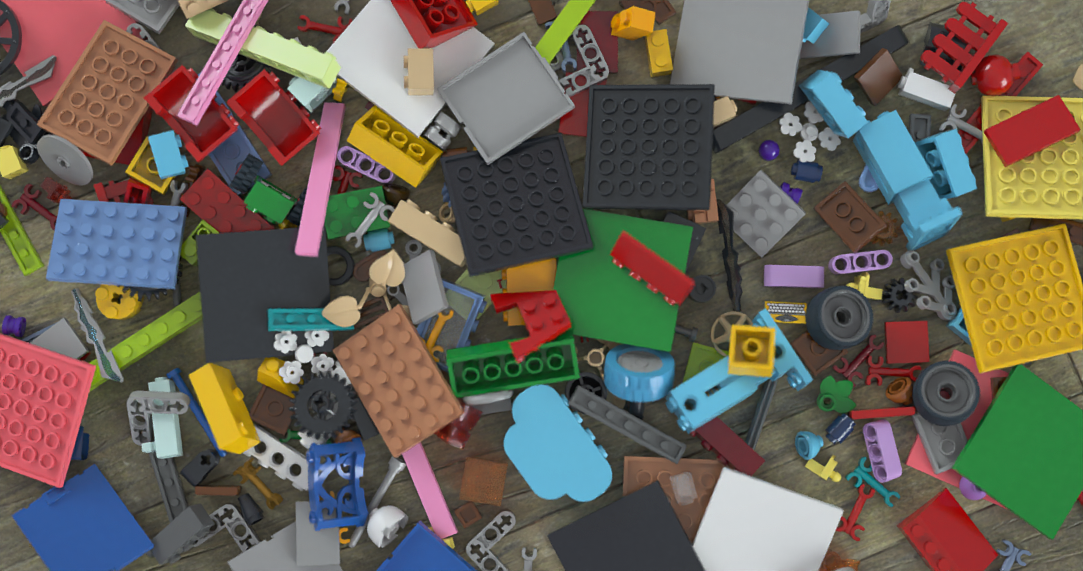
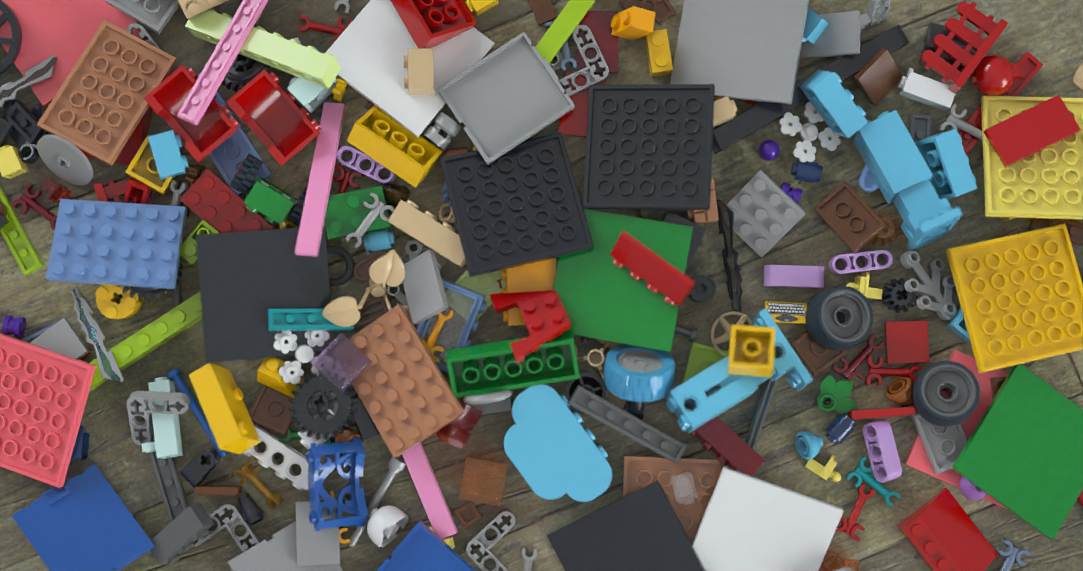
none -> clear purple tile [311,333,372,393]

